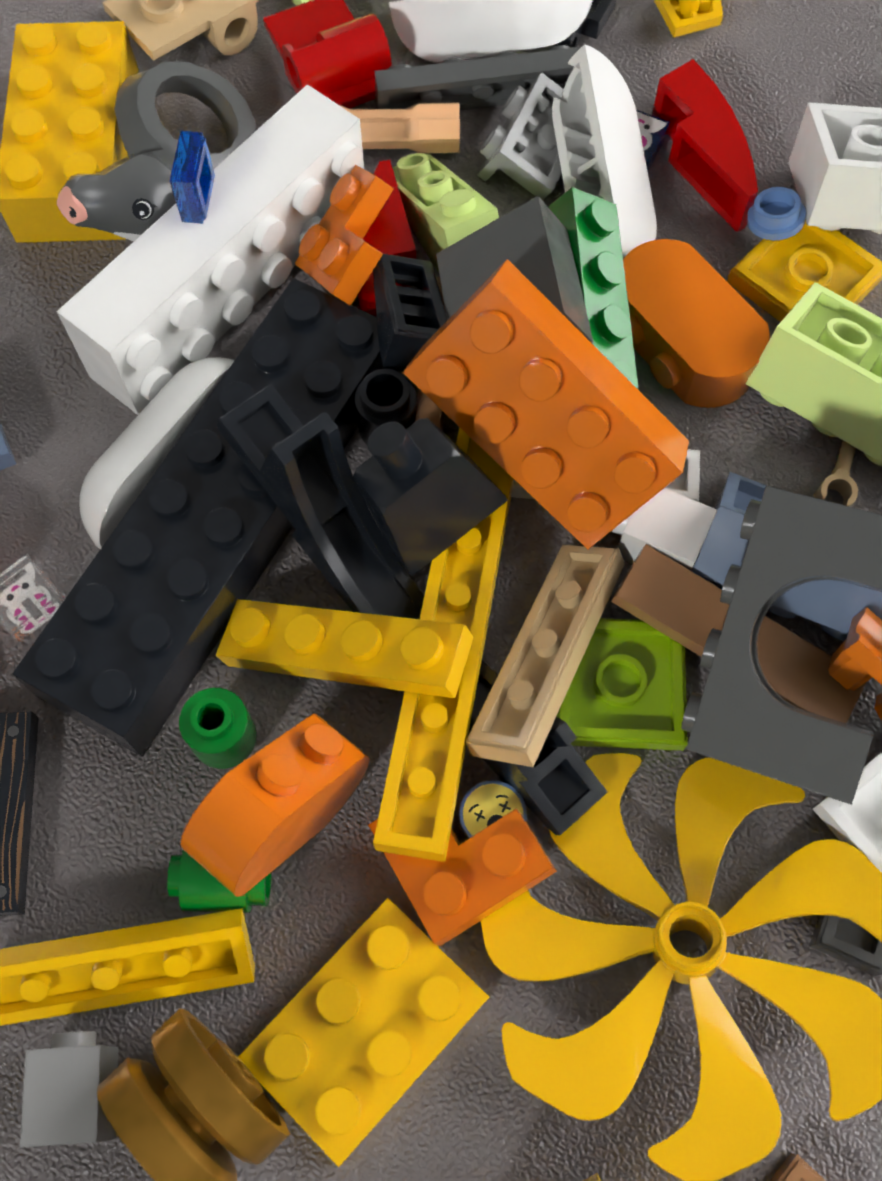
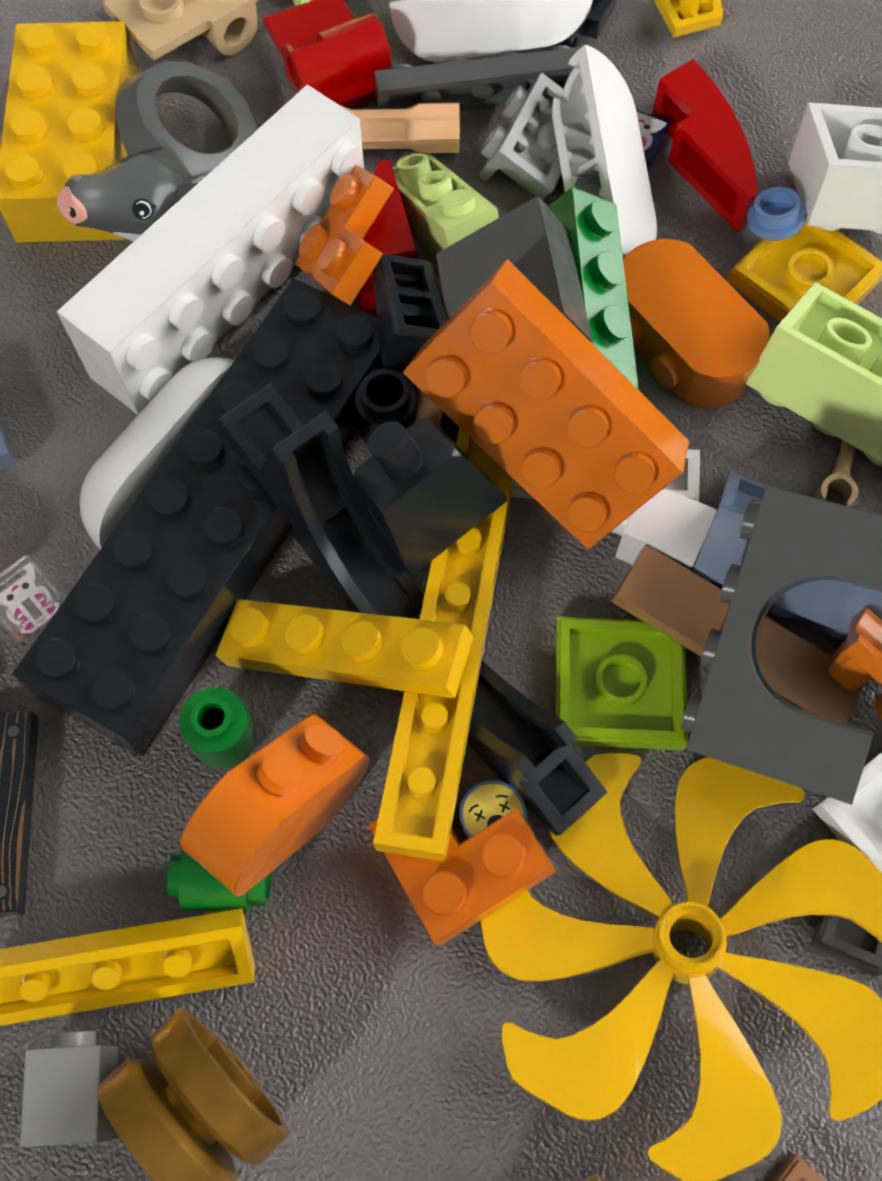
clear blue tile [169,131,215,224] -> none
yellow plate [238,898,489,1167] -> none
tan tile [465,544,625,767] -> none

